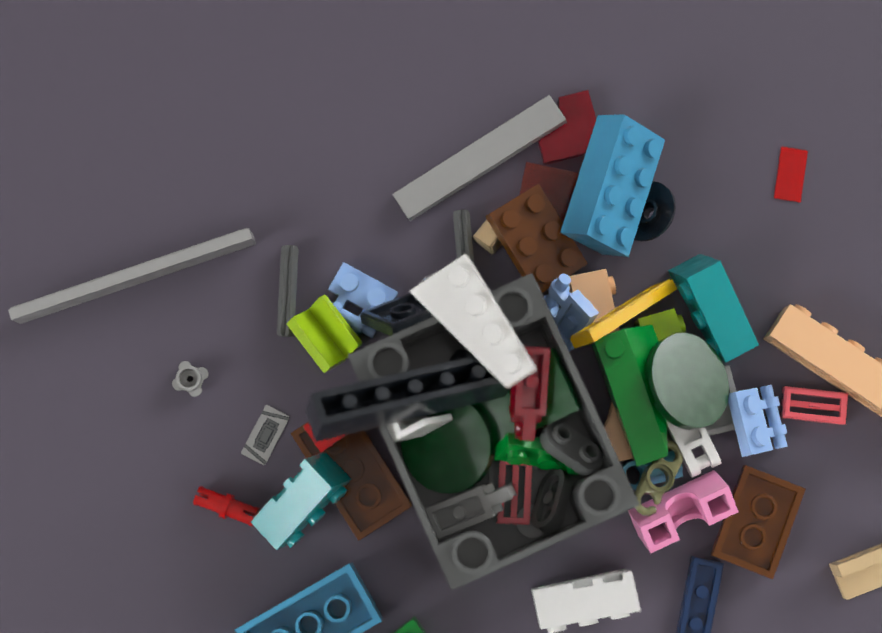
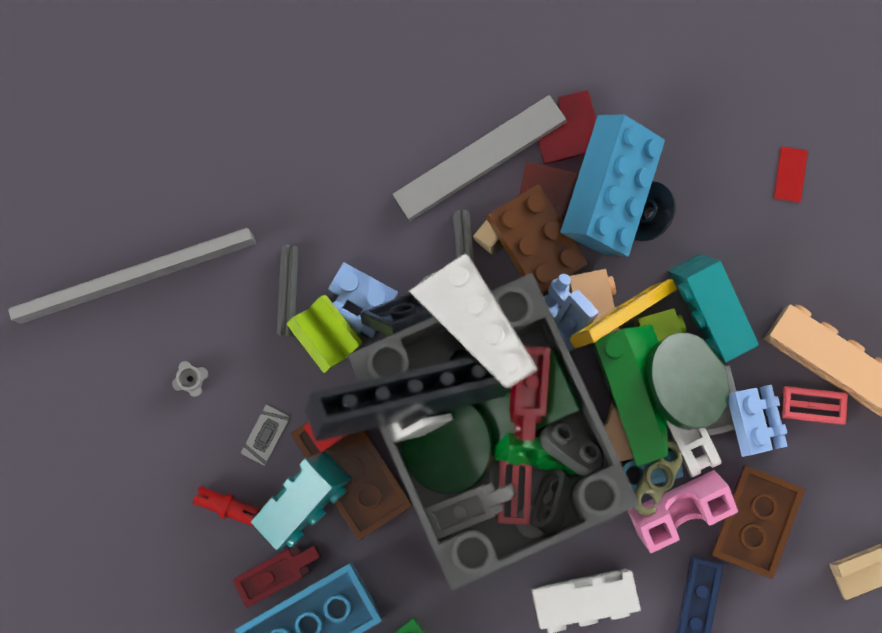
none -> dark red hinge [232,545,322,608]

